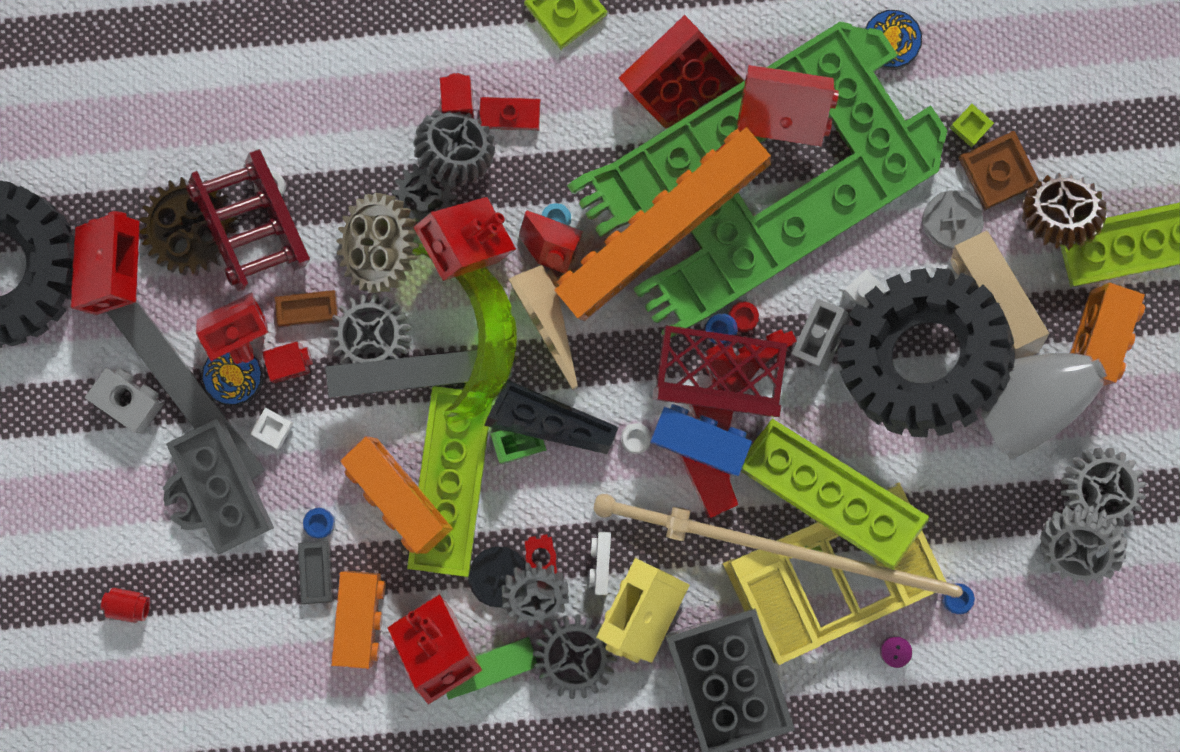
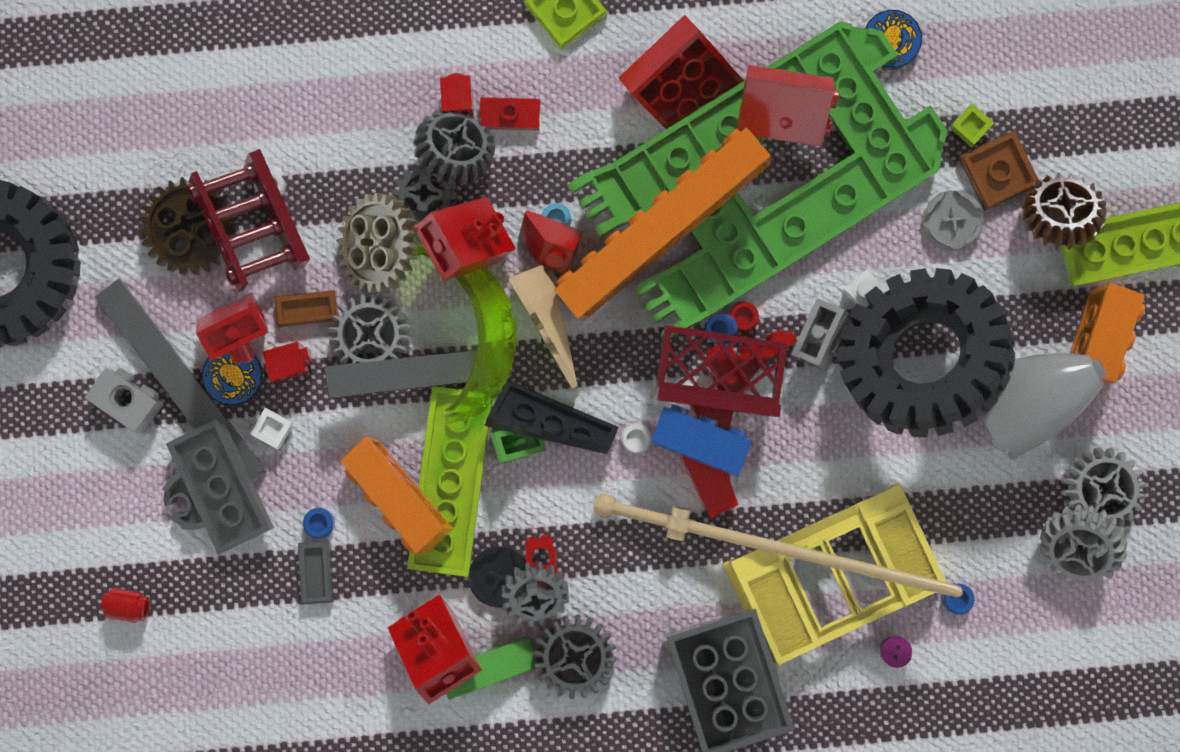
red piece [71,211,140,315] -> none
orange brick [331,571,386,669] -> none
white plate [589,532,611,595] -> none
light yellow piece [596,558,690,663] -> none
lime plate [740,418,929,570] -> none
tan wedge [950,230,1049,359] -> none

